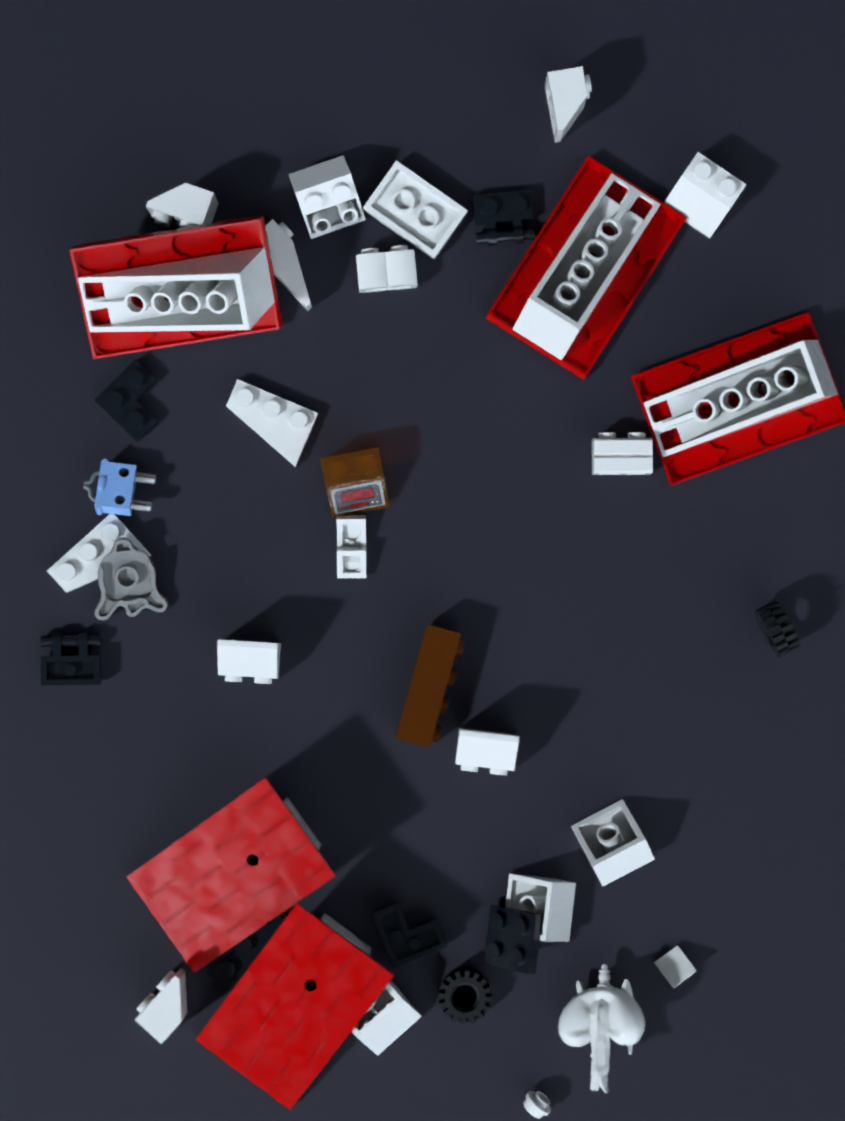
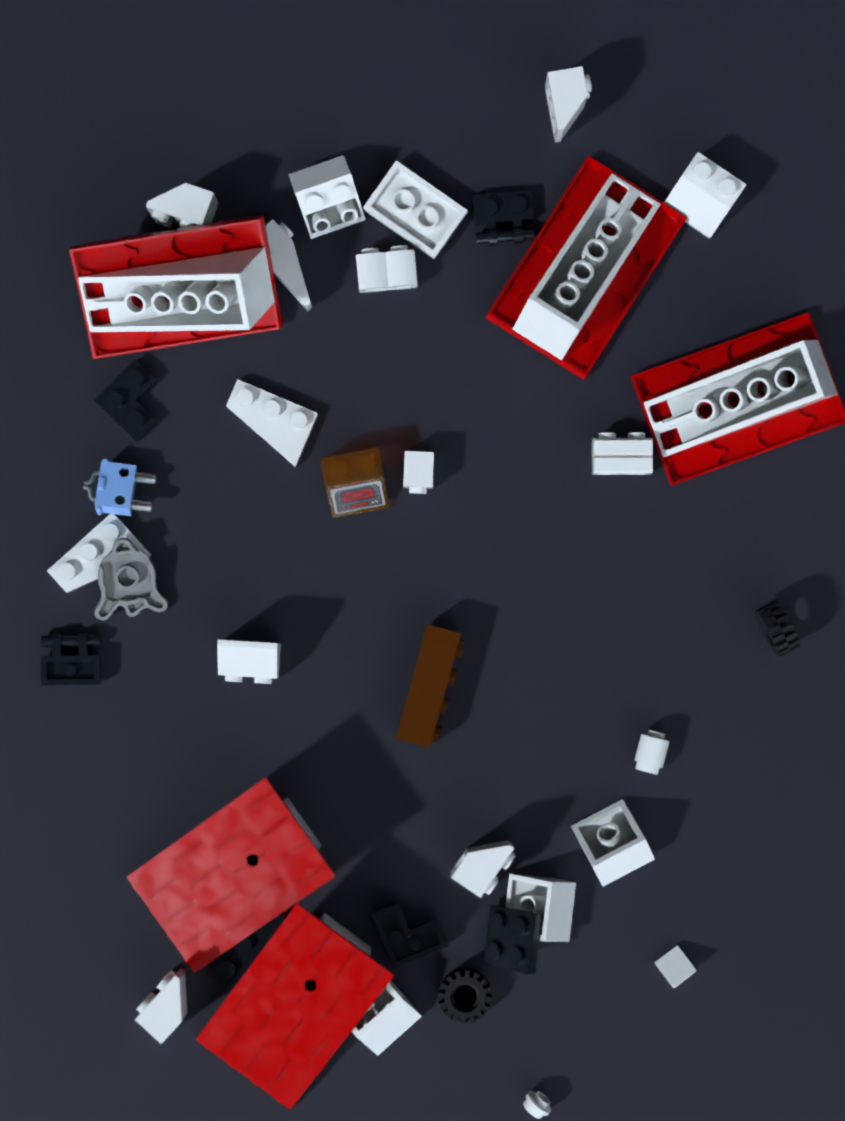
white slope [336,515,367,578] -> none
white slope [455,728,519,776] -> none
white hair [558,964,645,1093] -> none
none -> white brick [403,451,434,494]
none -> white slope [450,840,516,898]
none -> white brick [634,729,670,775]

